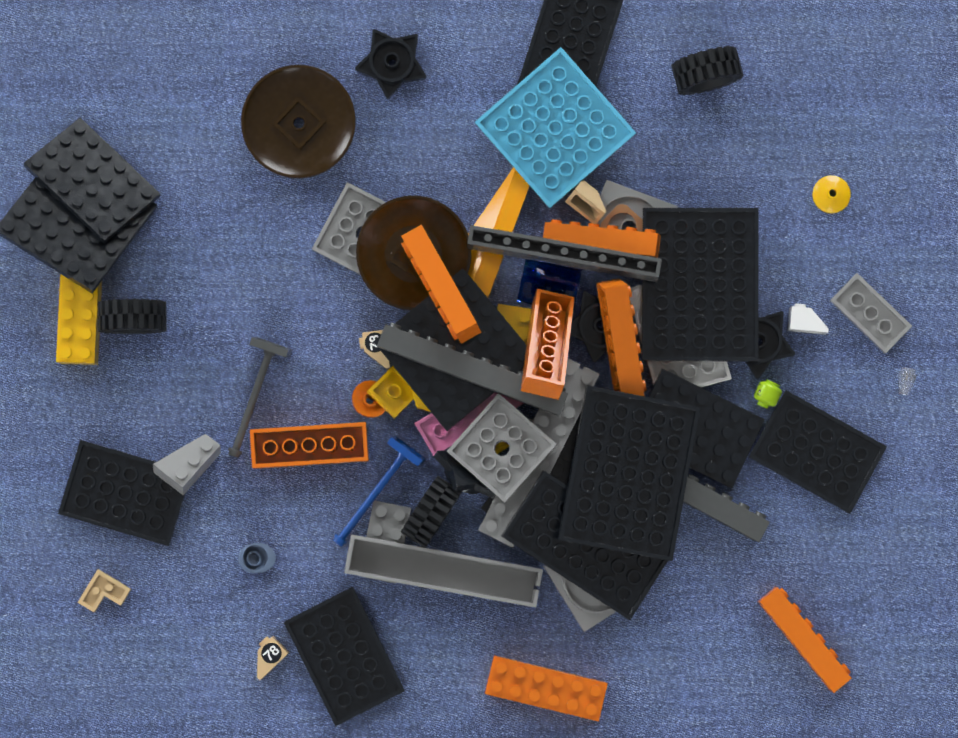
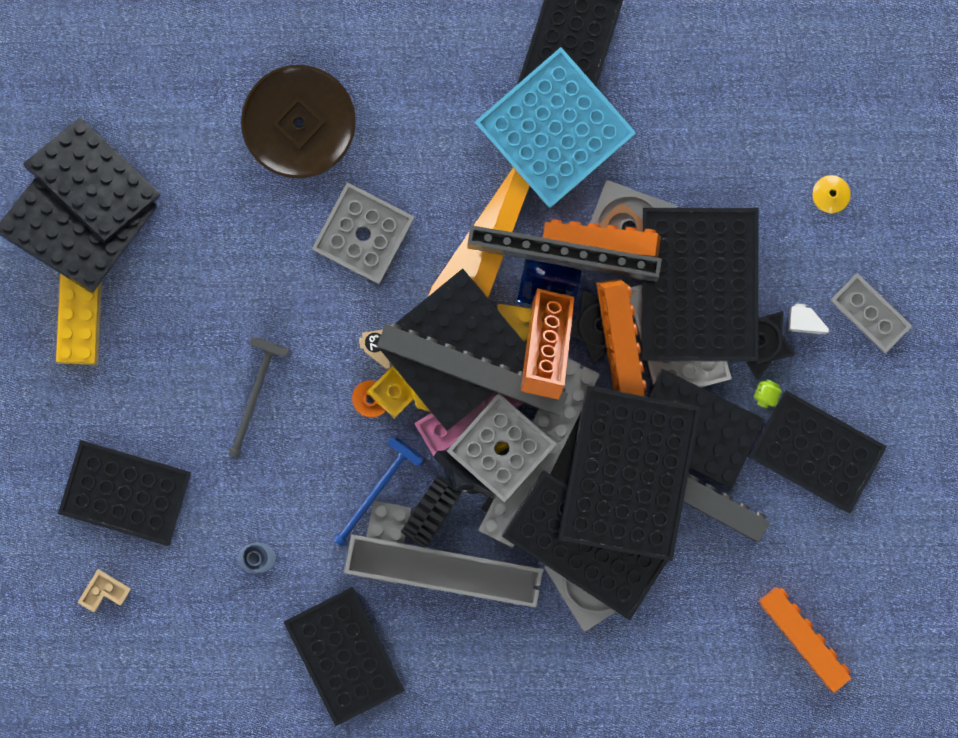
black tyre [98,299,167,334] -> none
light grey wedge [153,434,221,495] -> none
orange brick [250,422,369,469] -> none
tan slope [257,636,289,680] -> none
black plate [355,29,426,100] -> none
dark brown dish [356,196,471,311] -> none
orange brick [401,225,481,344] -> none
orange brick [485,655,608,722] -> none
tan slope [565,180,606,224] -> none
black tyre [671,46,744,95] -> none
clear cone [898,366,917,395] -> none

